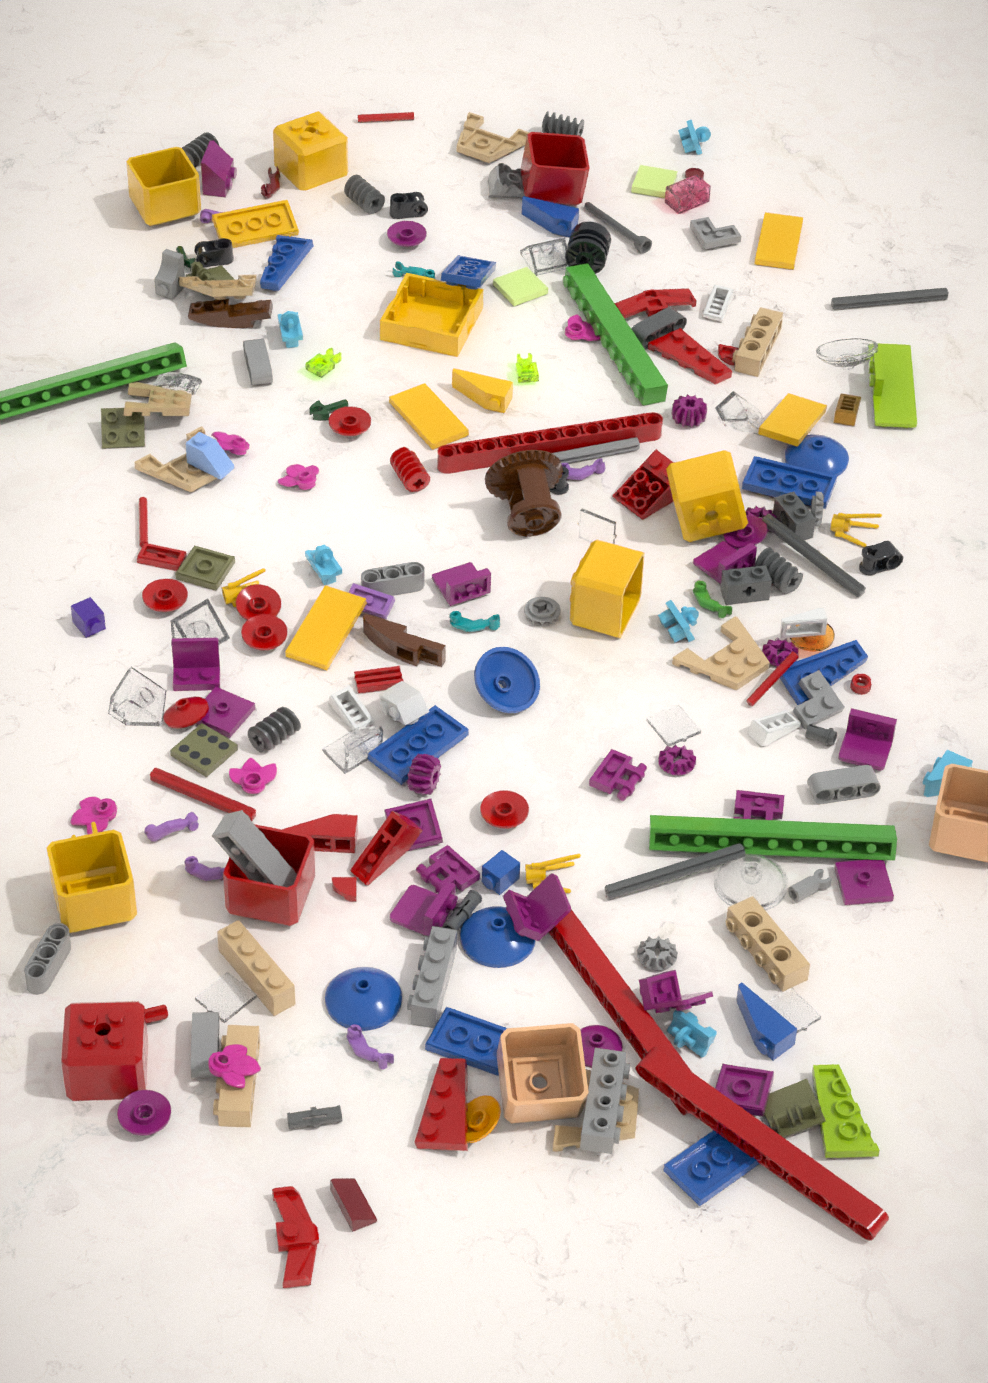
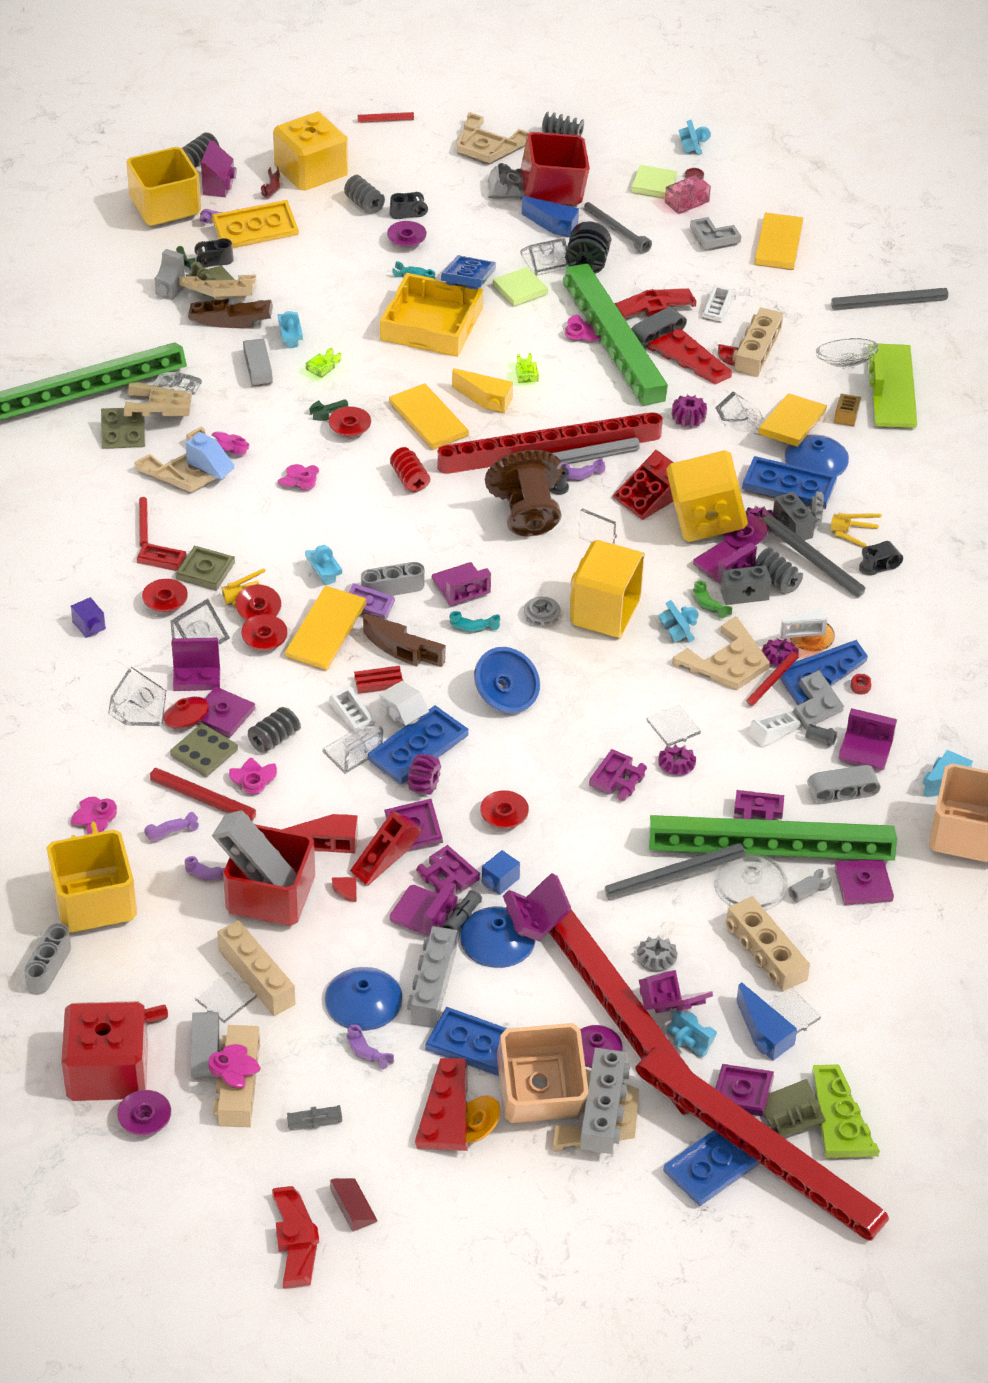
blue wing [260,235,314,291] -> none
yellow plant [525,854,581,894] -> none

